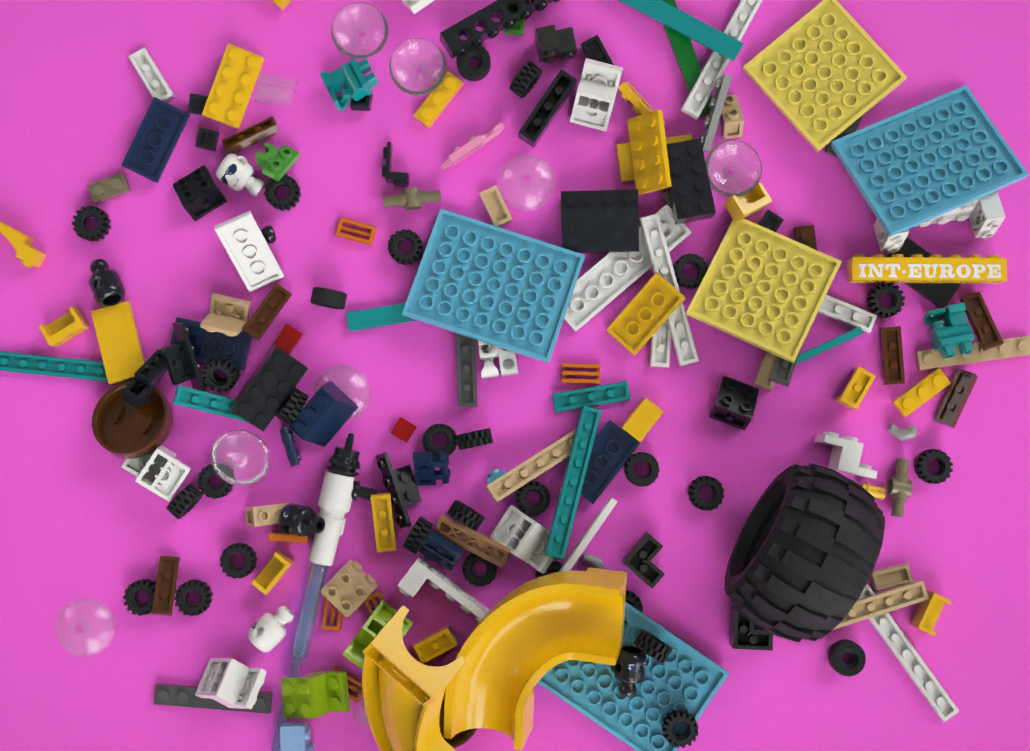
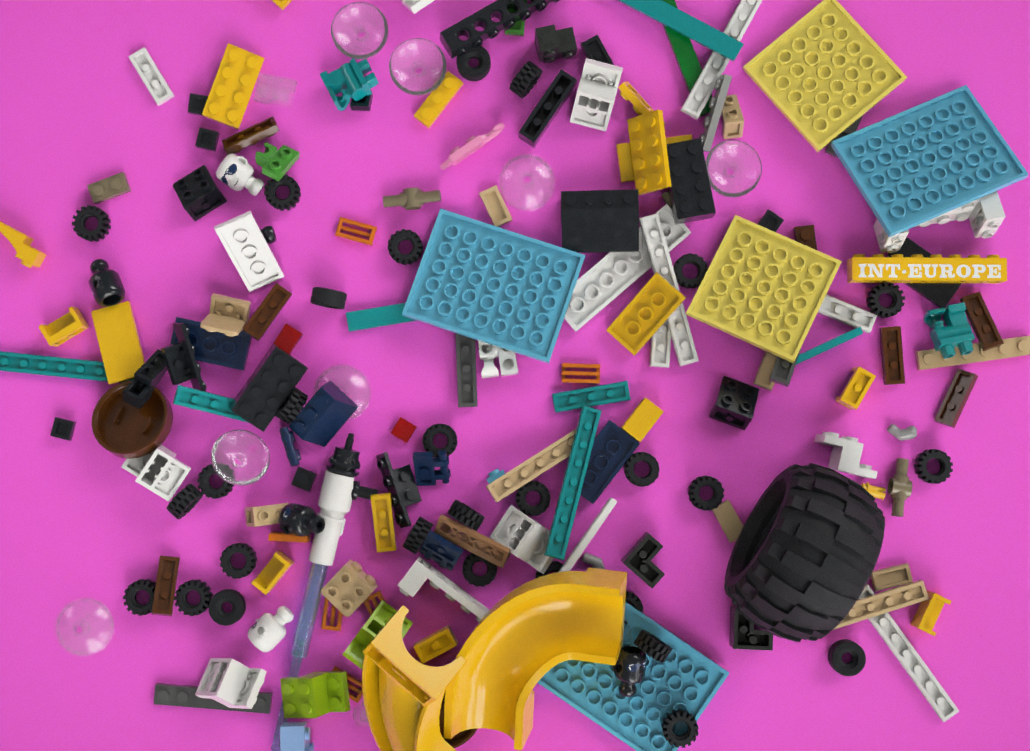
dark blue plate [121,97,191,183] -> none
black tyre [202,355,240,393] -> none
black bracket [382,142,410,187] -> none
black tyre [456,428,493,450] -> none
yellow panel [723,182,772,223] -> none
yellow plate [892,368,951,417] -> none
none -> black plate [50,417,76,441]
none -> black tyre [209,589,246,626]
none -> black plate [291,467,317,492]
none -> tan tile [712,500,743,543]

